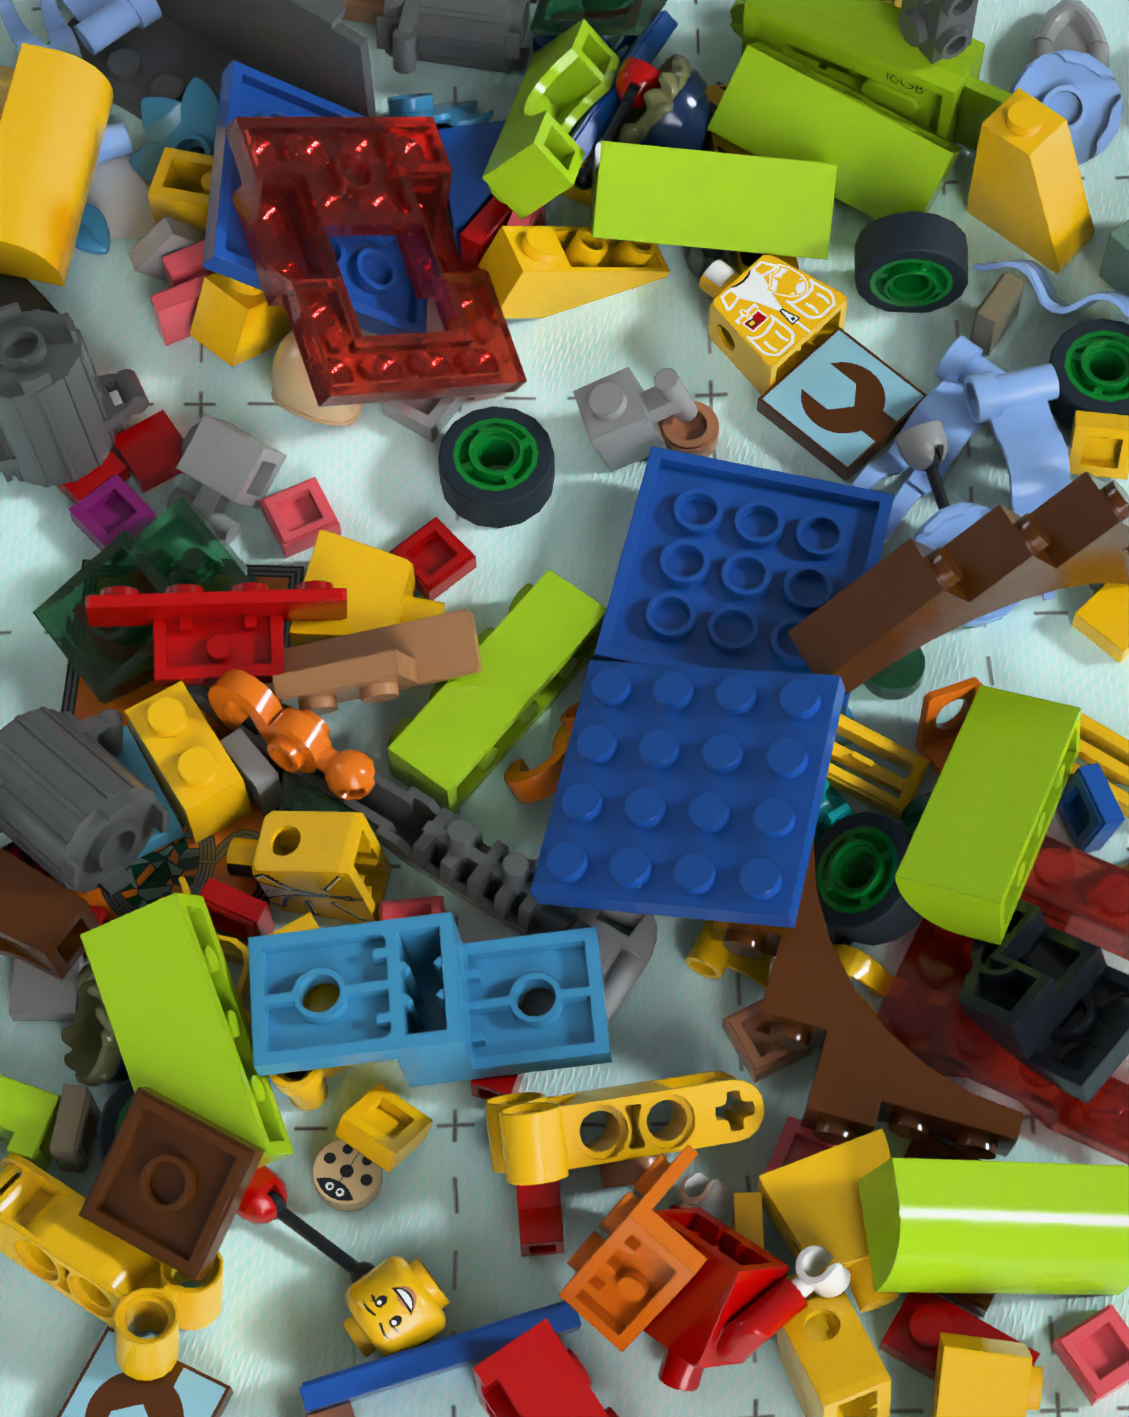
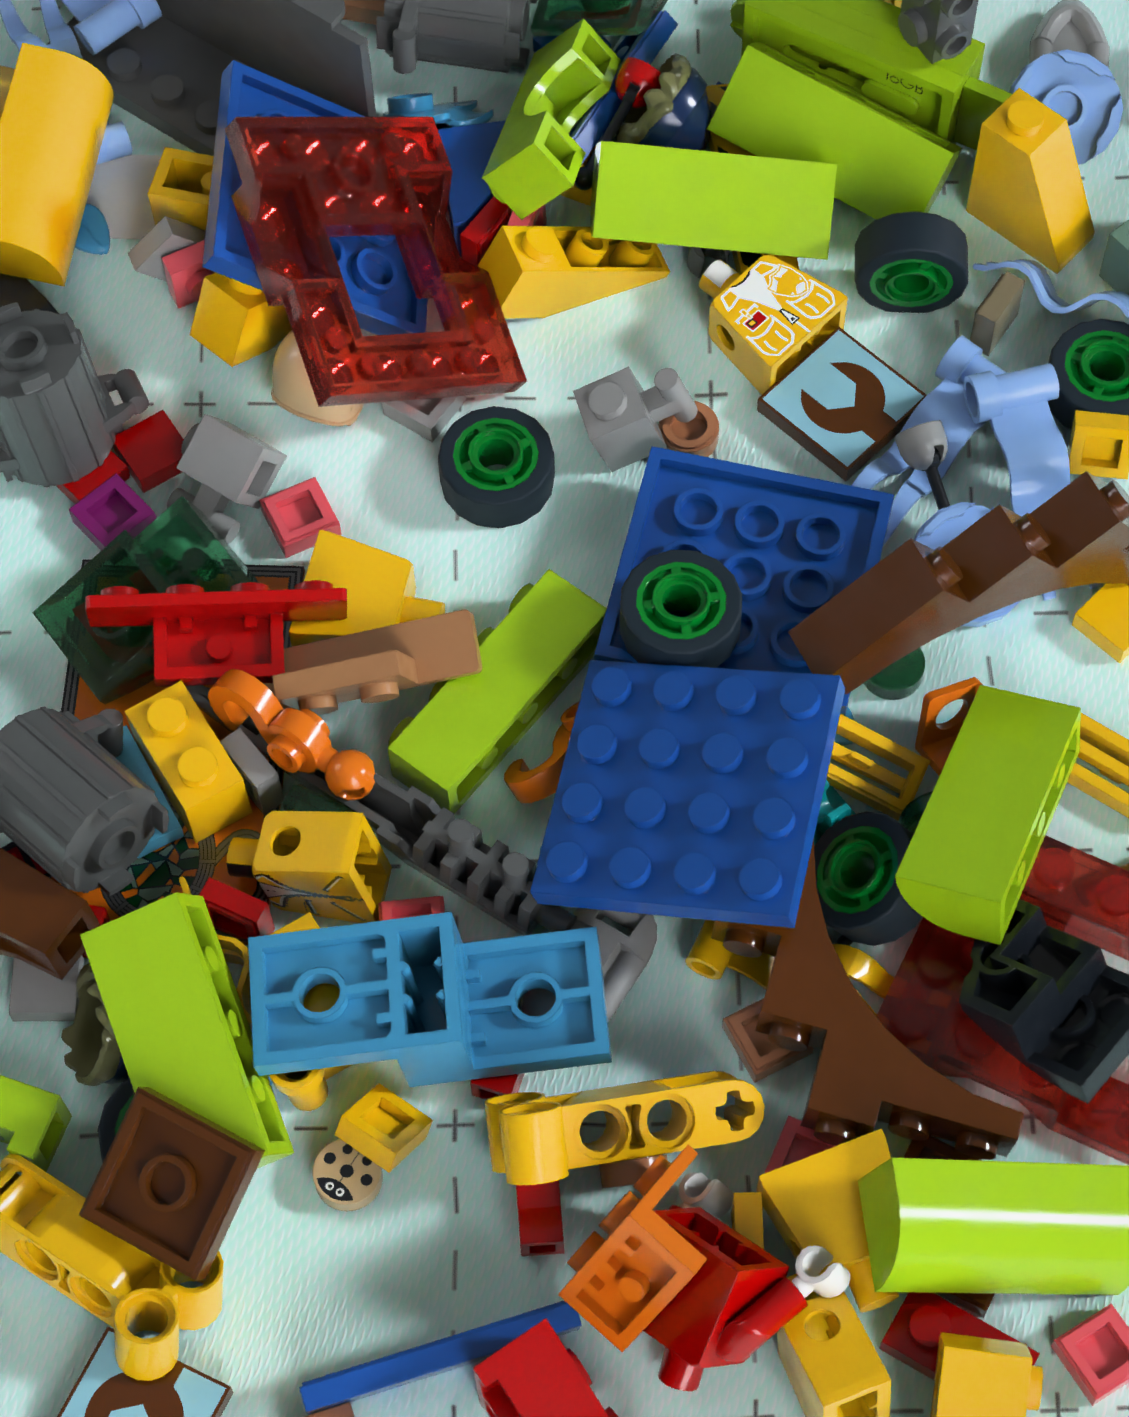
dark tan tile [49,1084,100,1174] -> none
dark azure plate [129,77,219,183] -> none
coral tile [150,275,206,346] -> none
hinge [236,1165,375,1283] -> none
yellow head [342,1255,451,1357] -> none
red tile [389,517,477,600] -> none
blue tile [1057,763,1125,854] -> none
none -> wheel [620,550,742,668]

